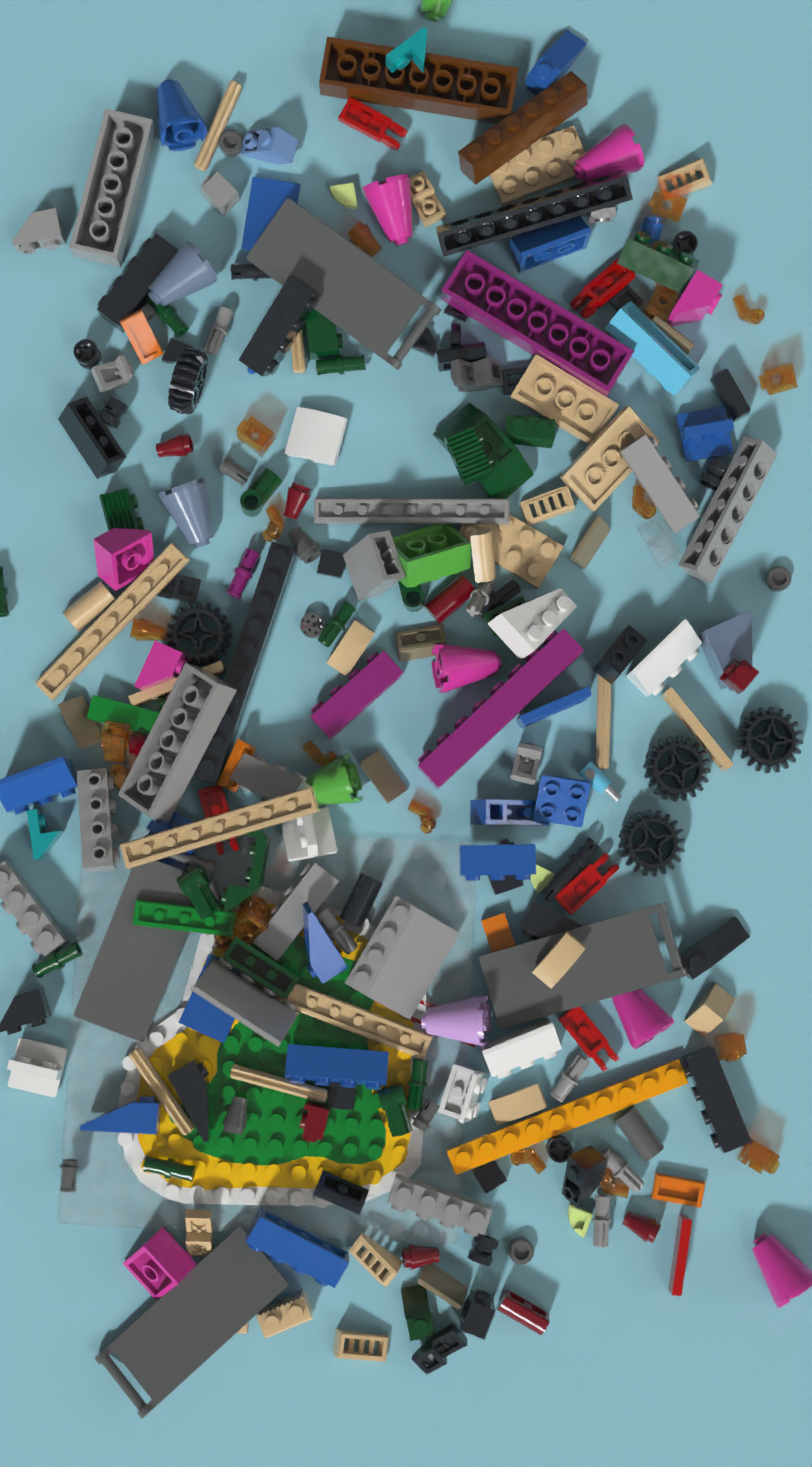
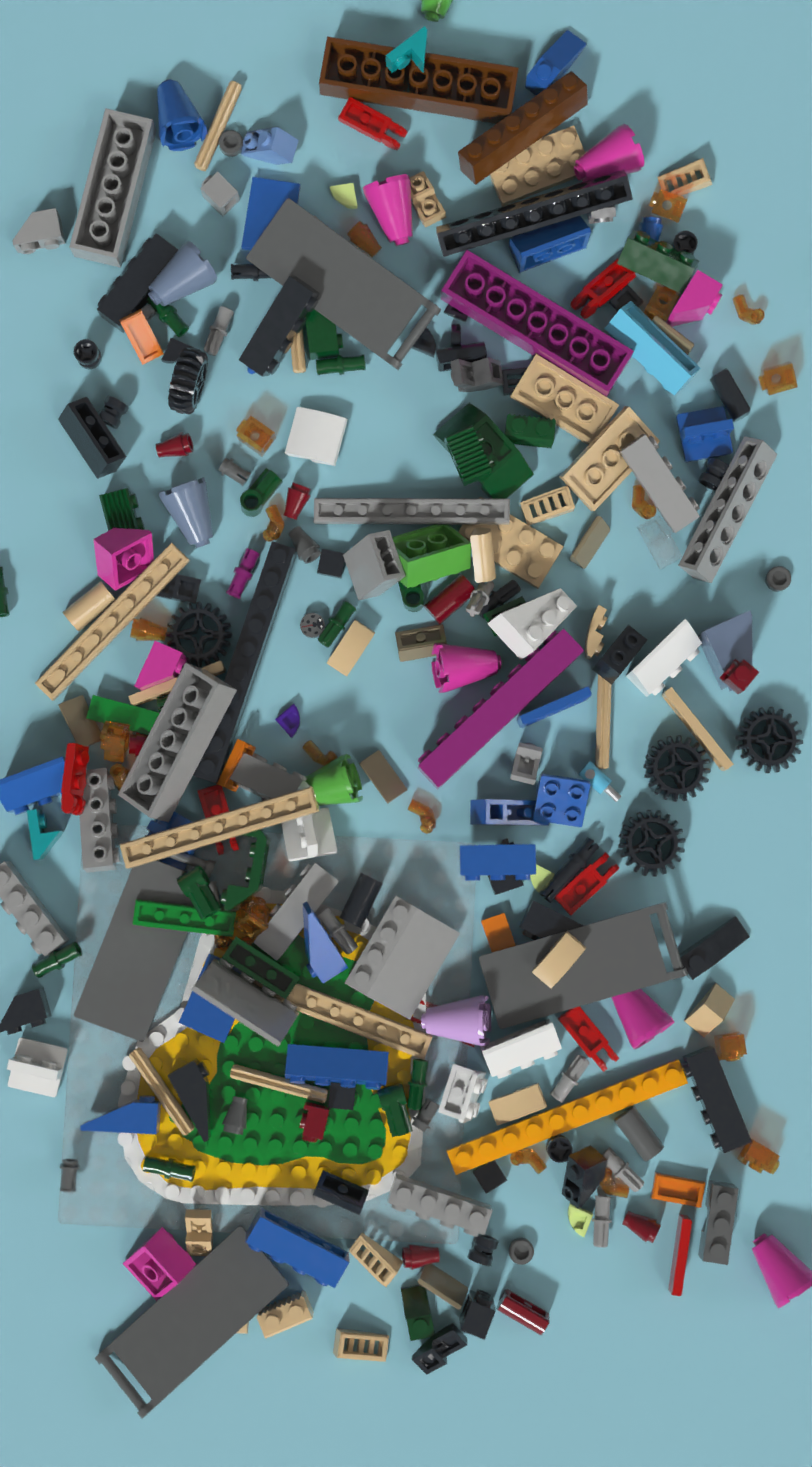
light grey bracket [91,354,133,392] -> none
magenta brick [310,651,404,740] -> none
none -> red hinge [61,743,89,816]
none -> dark purple tile [275,704,300,738]
none -> tan slope [585,605,608,660]
none -> dark grey arch [698,1180,738,1265]

